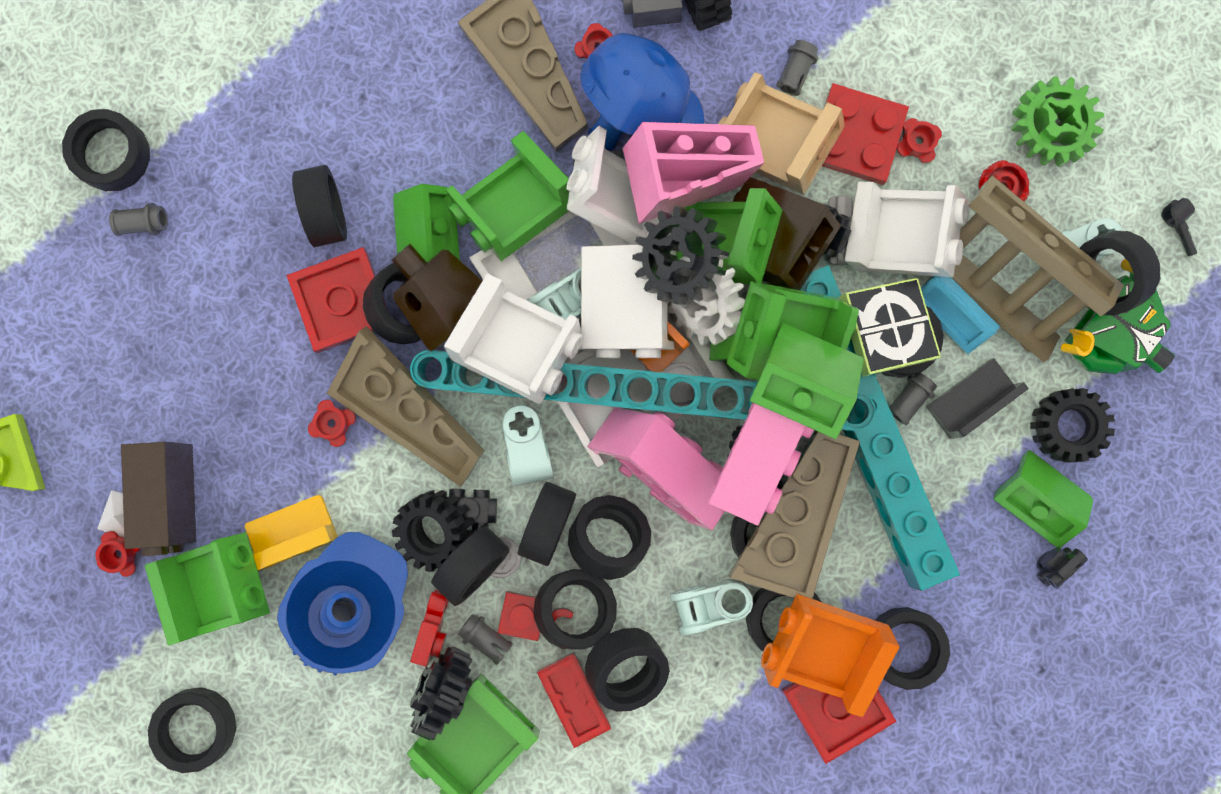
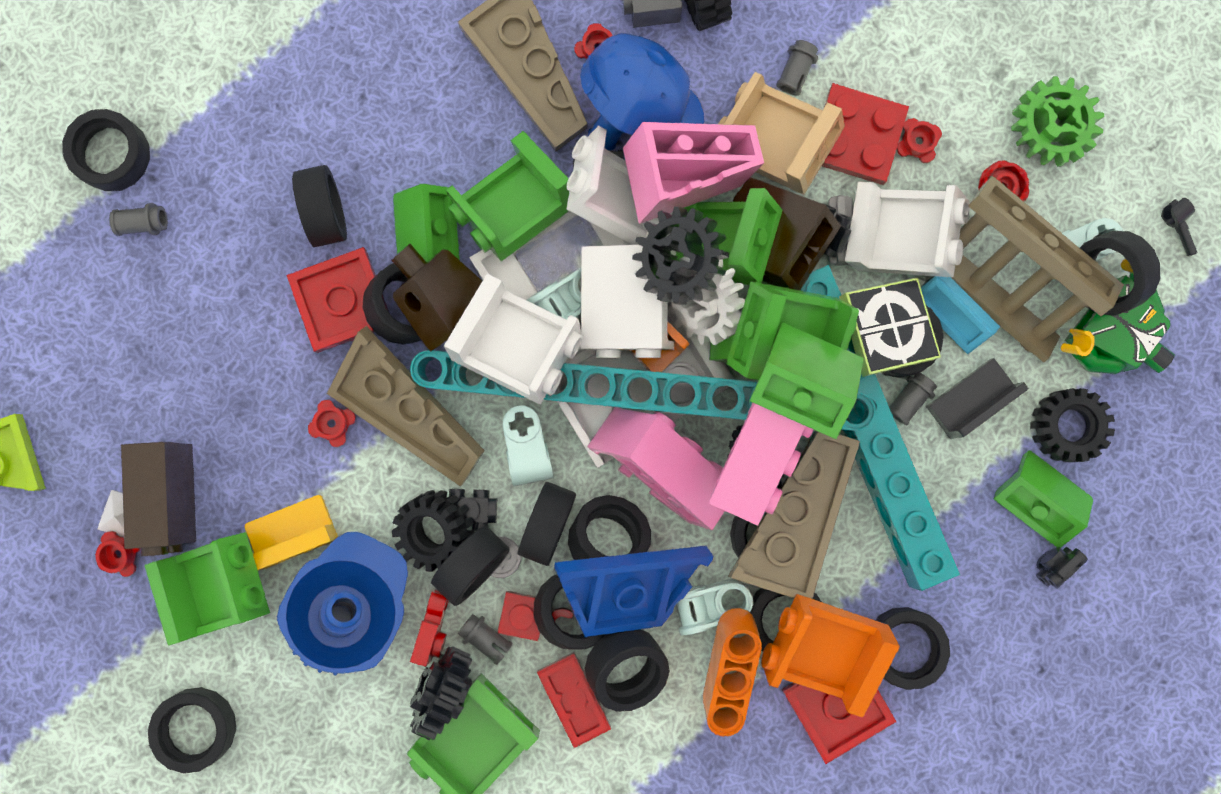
none -> blue wing [554,546,714,637]
none -> orange beam [703,608,762,737]

